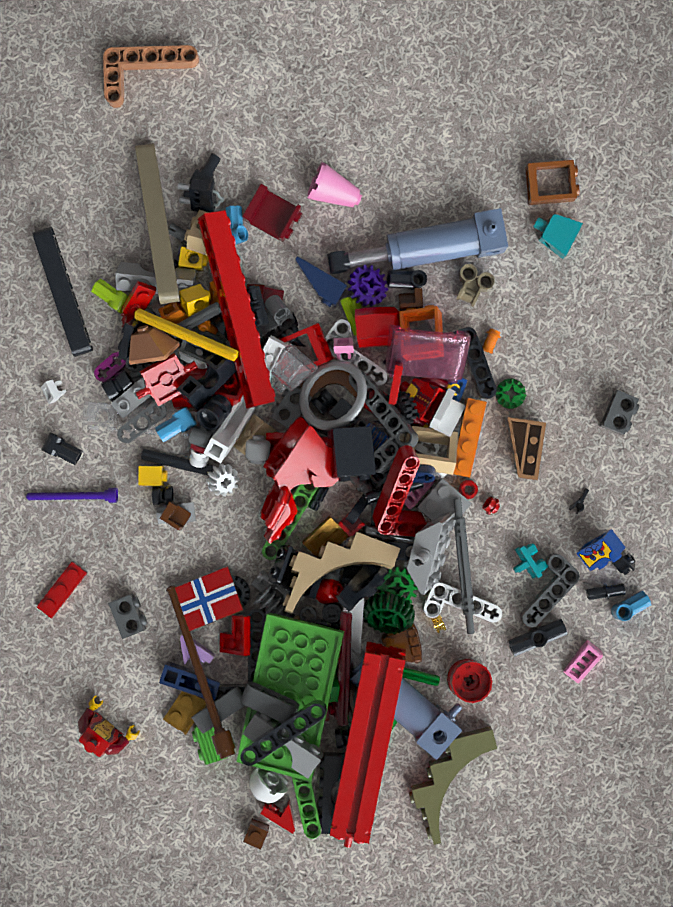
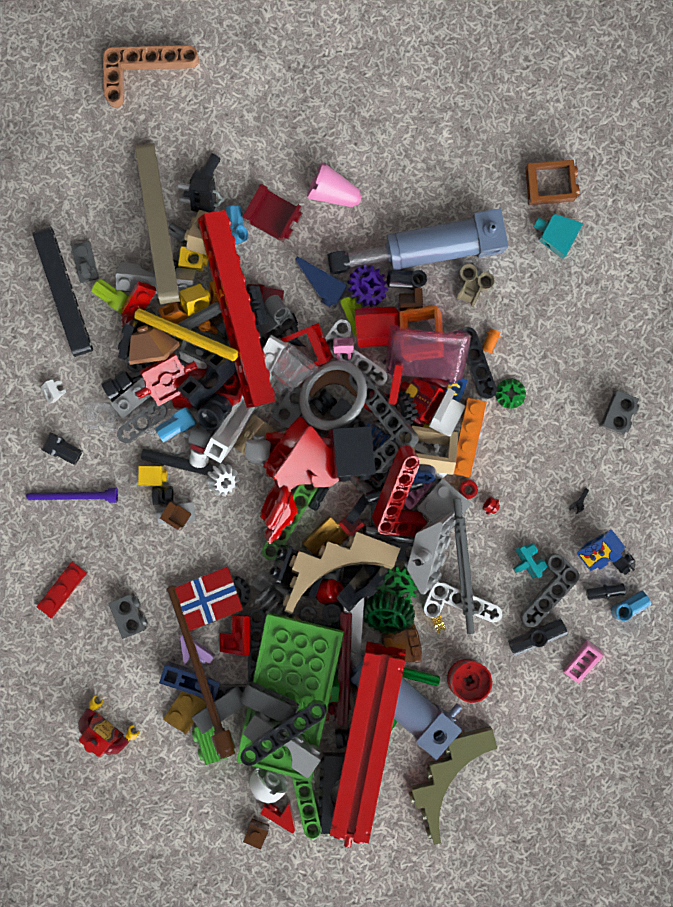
magenta beam [94,352,127,382] -> none
medium nougat wedge [508,417,546,481] -> none
none -> dark grey hinge [71,241,99,283]

